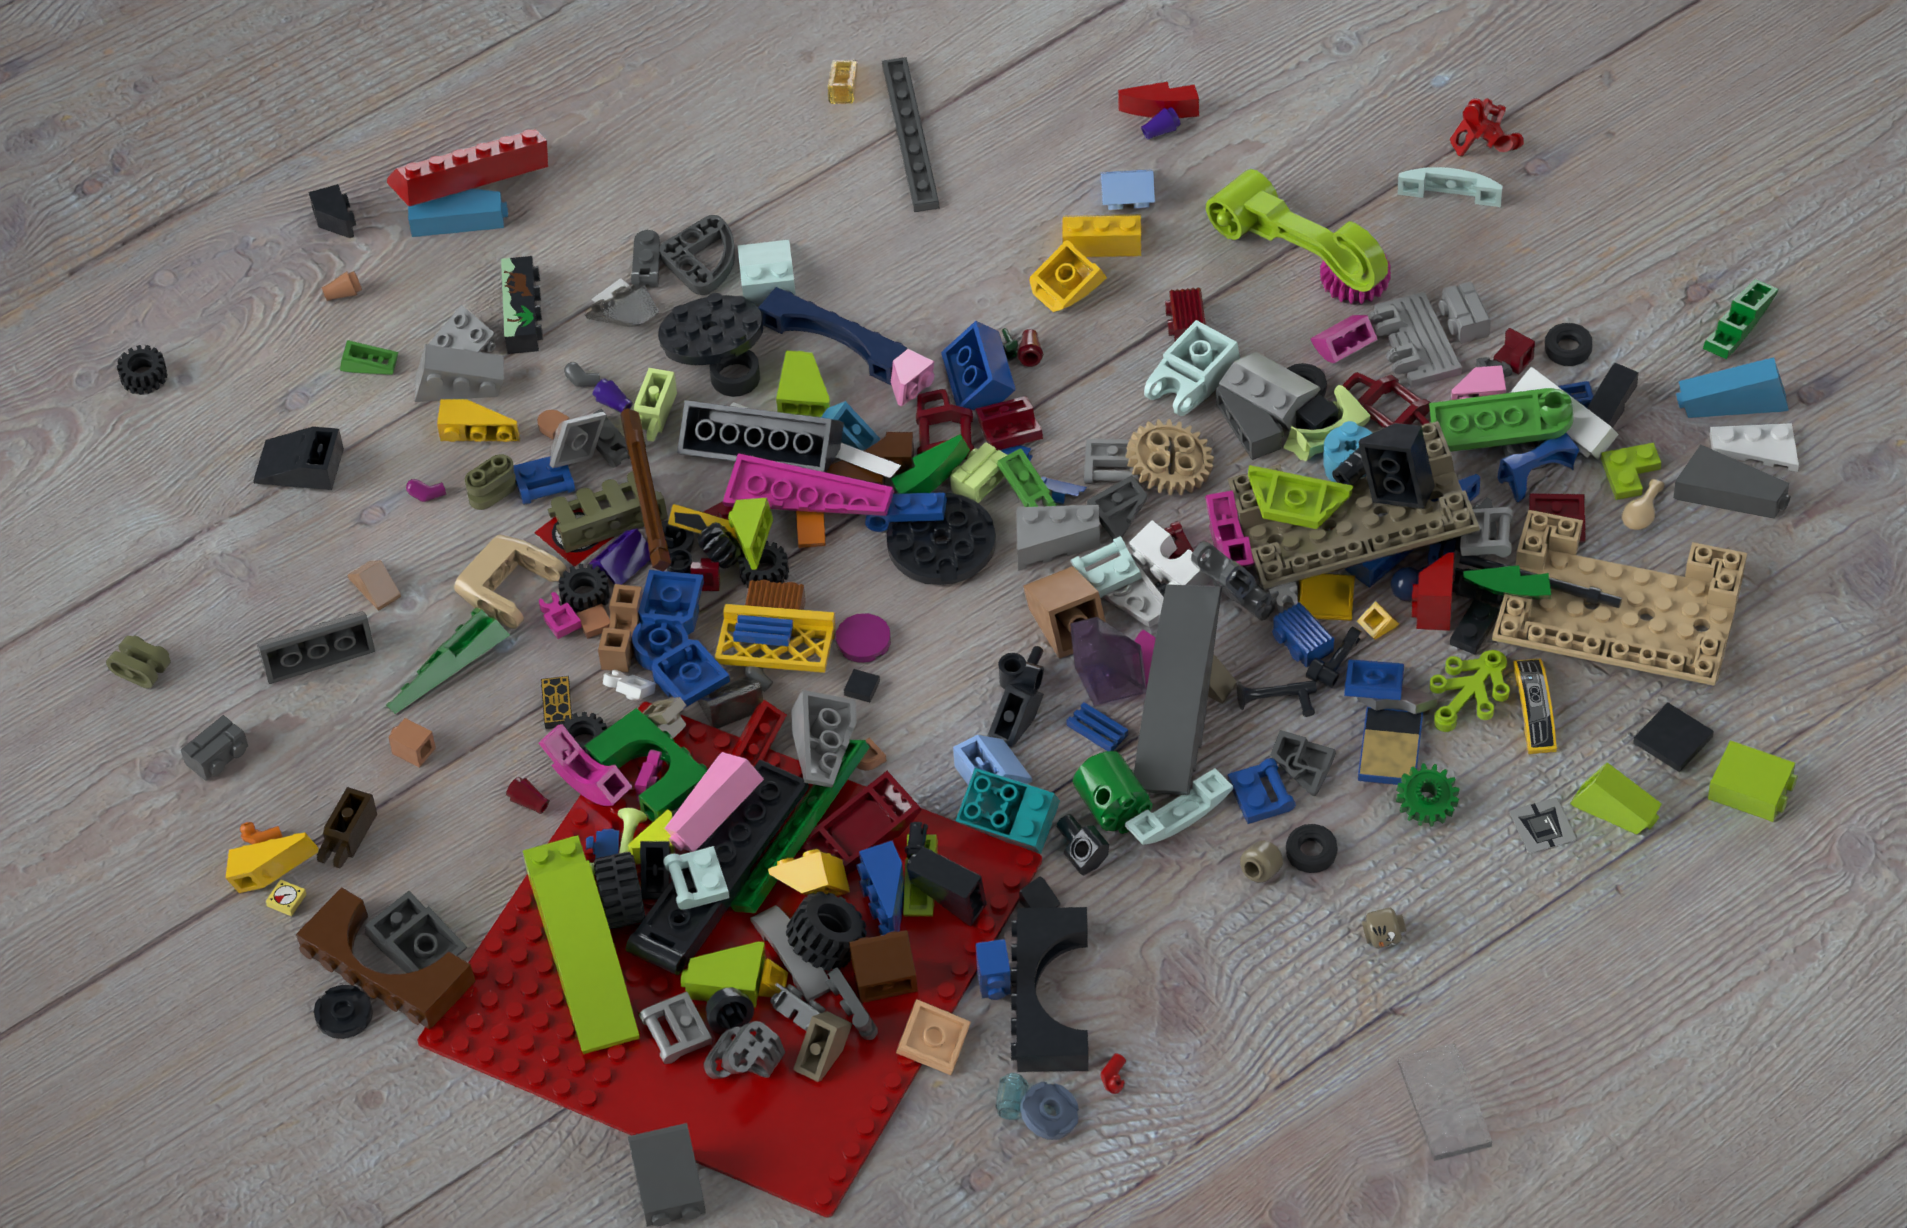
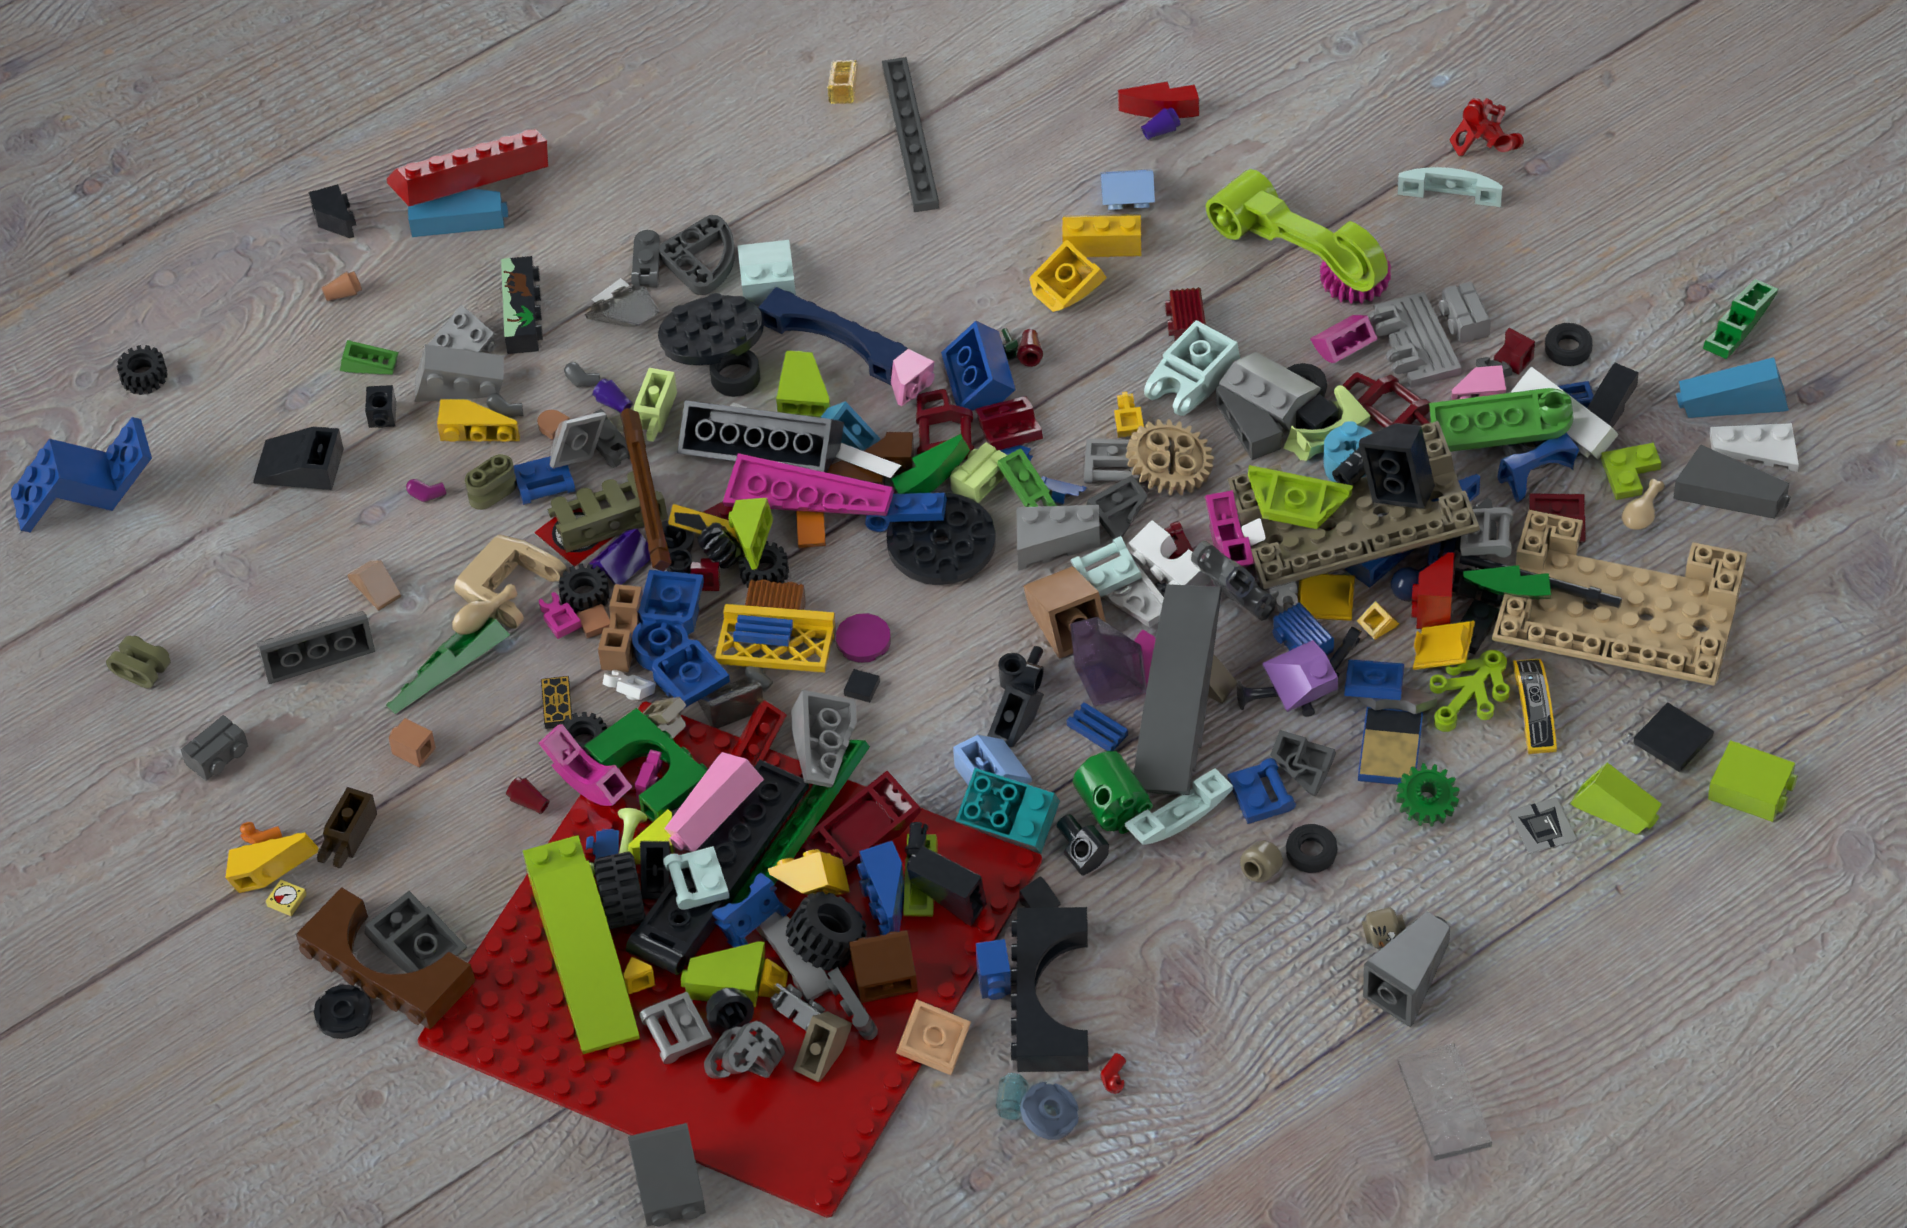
nougat tile [857,738,887,771] -> none
none -> blue bracket [11,417,152,533]
none -> black brick [365,385,397,428]
none -> tan piece [452,584,518,635]
none -> dark grey arm [486,393,524,417]
none -> yellow slope [623,957,655,994]
none -> blue piece [712,873,792,947]
none -> yellow plate [1114,391,1144,438]
none -> white sticker [1242,518,1266,546]
none -> medium lavender slope [1262,640,1338,712]
none -> slope [1363,911,1450,1027]
none -> yellow piece [1413,621,1475,670]

